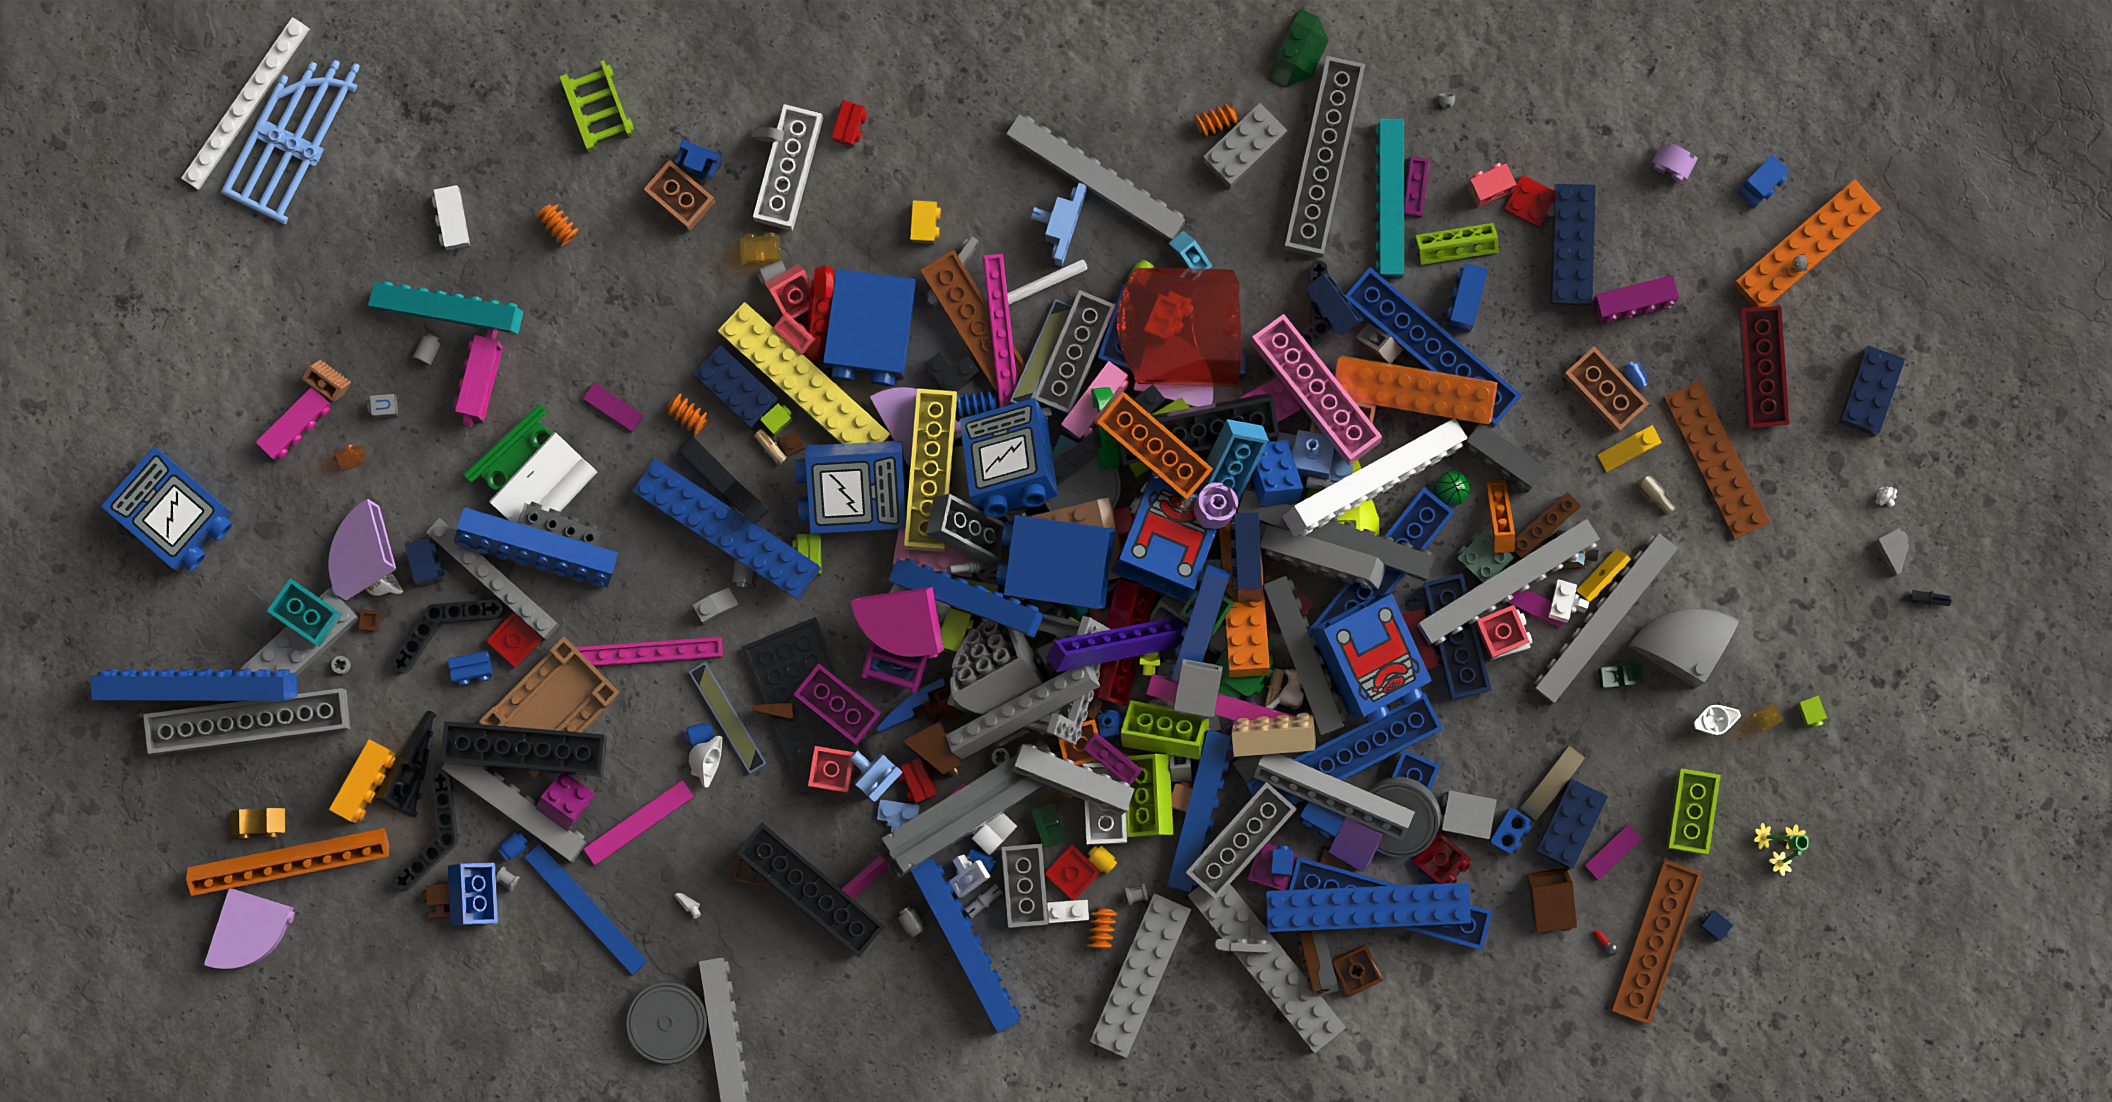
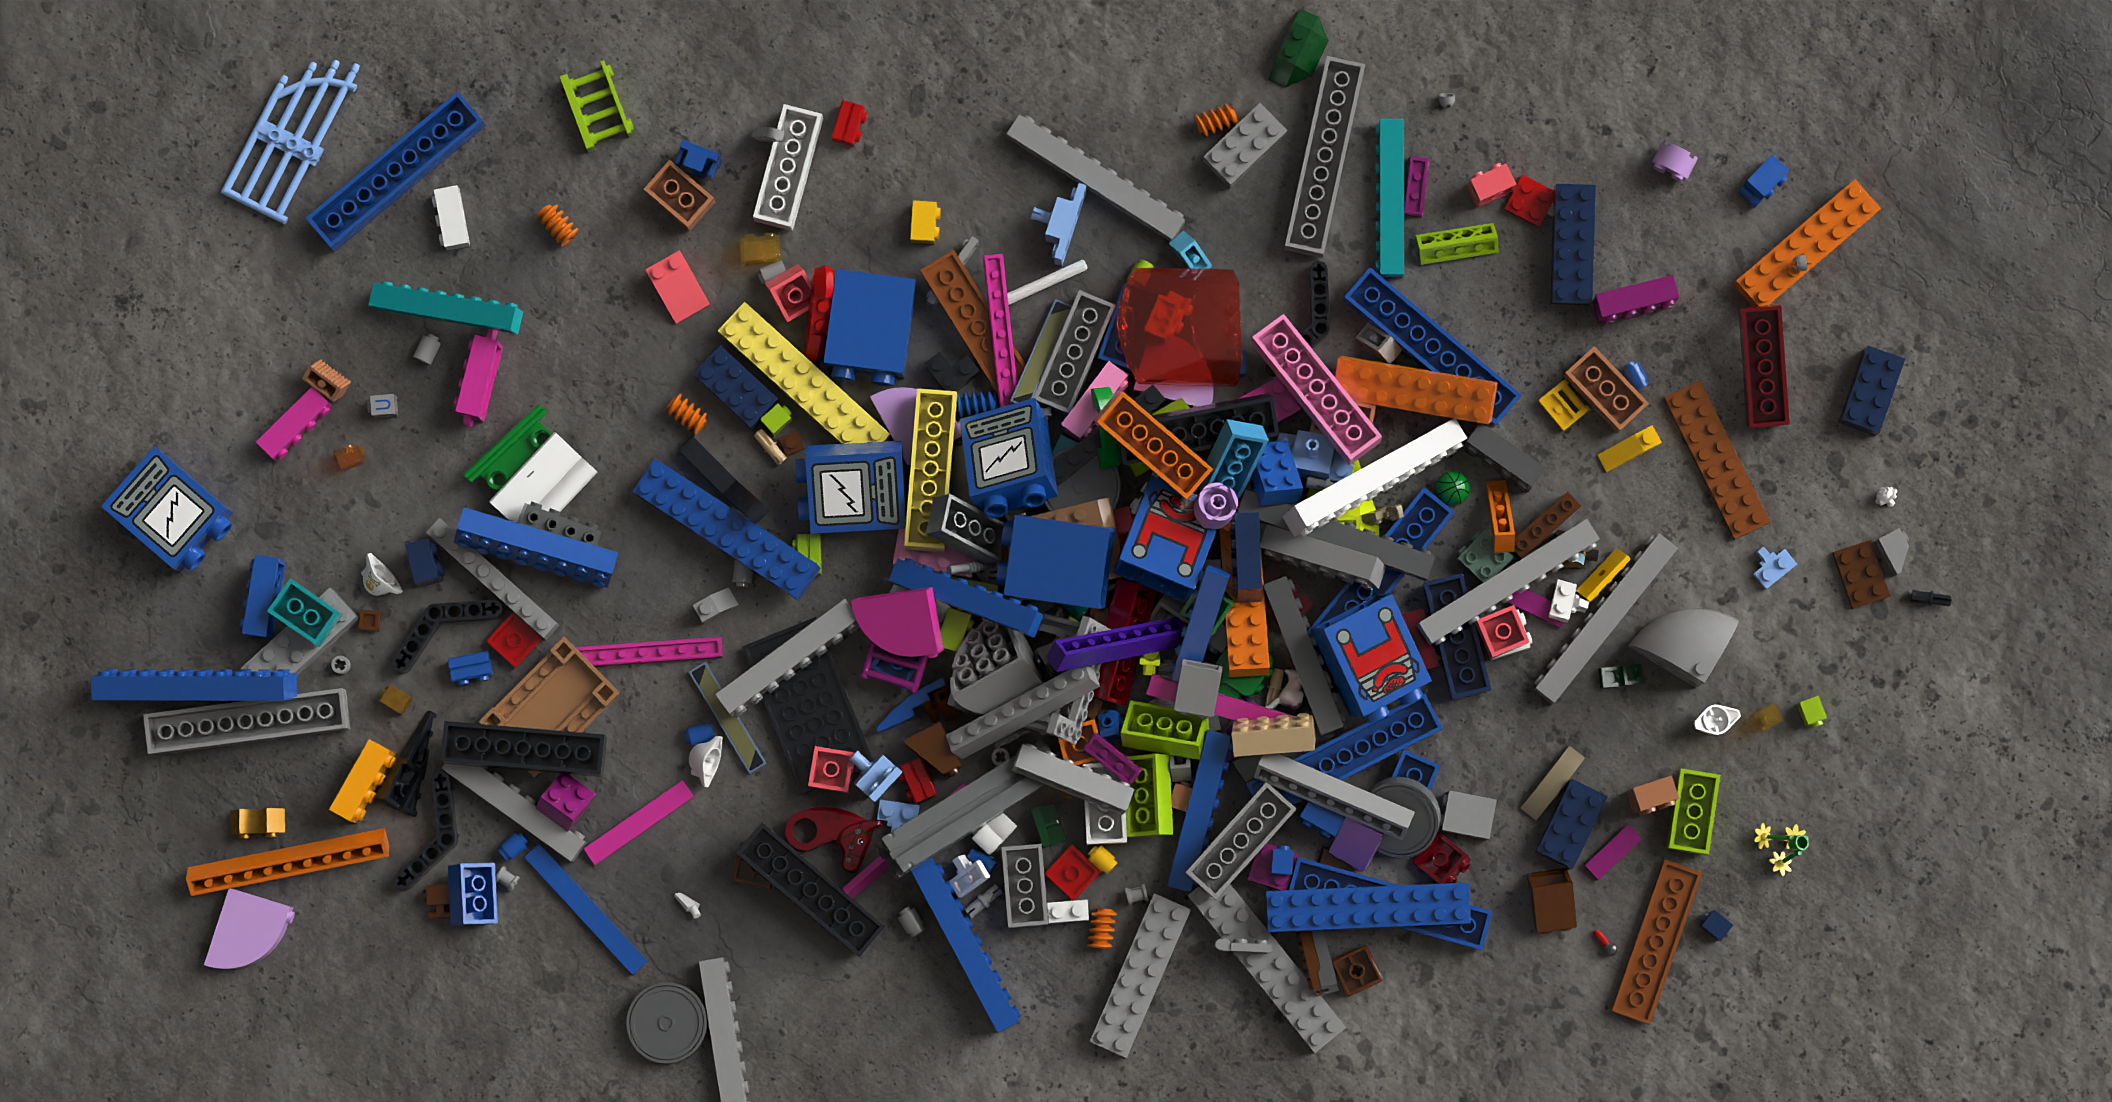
white plate [182,17,310,190] -> none
lavender brick [328,499,396,600] -> none
magenta tile [583,383,643,432] -> none
reddish brown slope [752,703,794,720] -> none
coral tile [773,313,816,355] -> none
magenta brick [793,663,882,746] -> none
dark blue brick [1306,273,1364,336] -> none
blue brick [1445,263,1488,332] -> none
blue brick [1489,808,1531,855] -> none
dark tan arm [1637,476,1676,516] -> none
none -> blue brick [240,555,286,640]
none -> blue brick [306,91,486,252]
none -> pearl gold brick [380,684,413,715]
none -> coral slope [645,250,710,324]
none -> light grey brick [715,599,860,717]
none -> dark red animal [785,807,883,873]
none -> dark tan hinge [1362,504,1404,525]
none -> yellow plate [1538,379,1590,431]
none -> nougat brick [1626,776,1679,817]
none -> light blue hinge [1753,547,1797,589]
none -> reddish brown plate [1832,540,1890,609]

